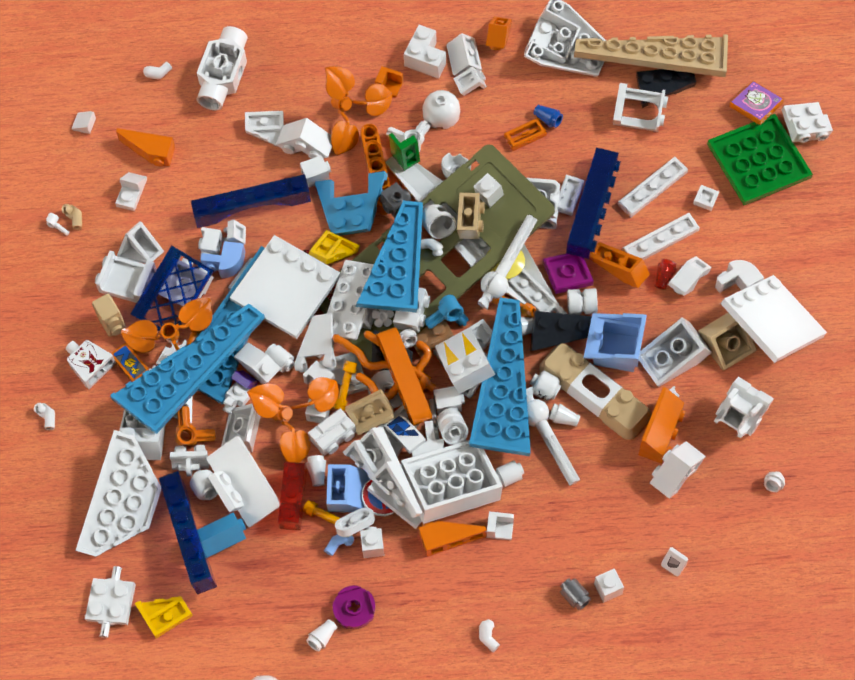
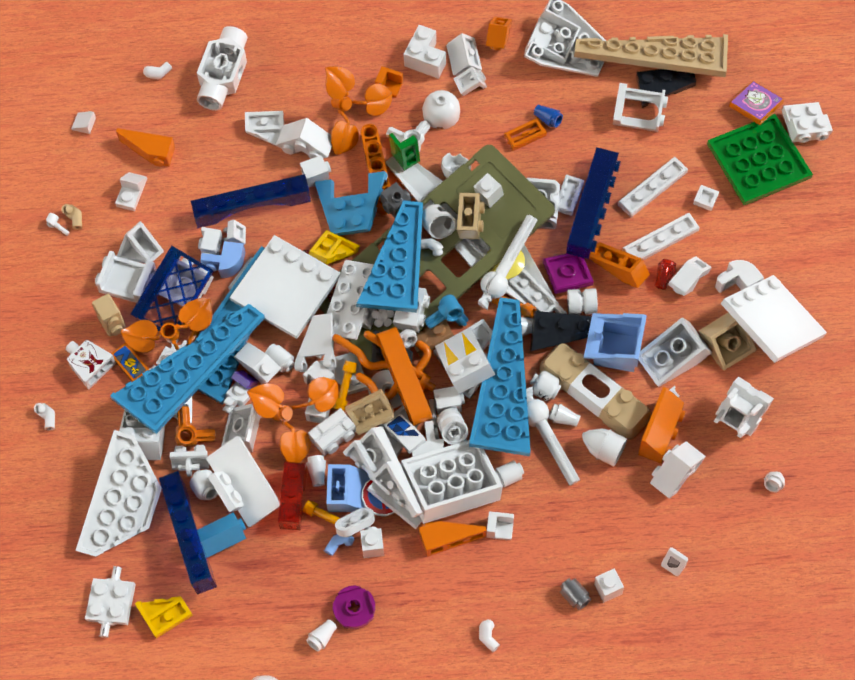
none -> white helmet [582,428,627,467]

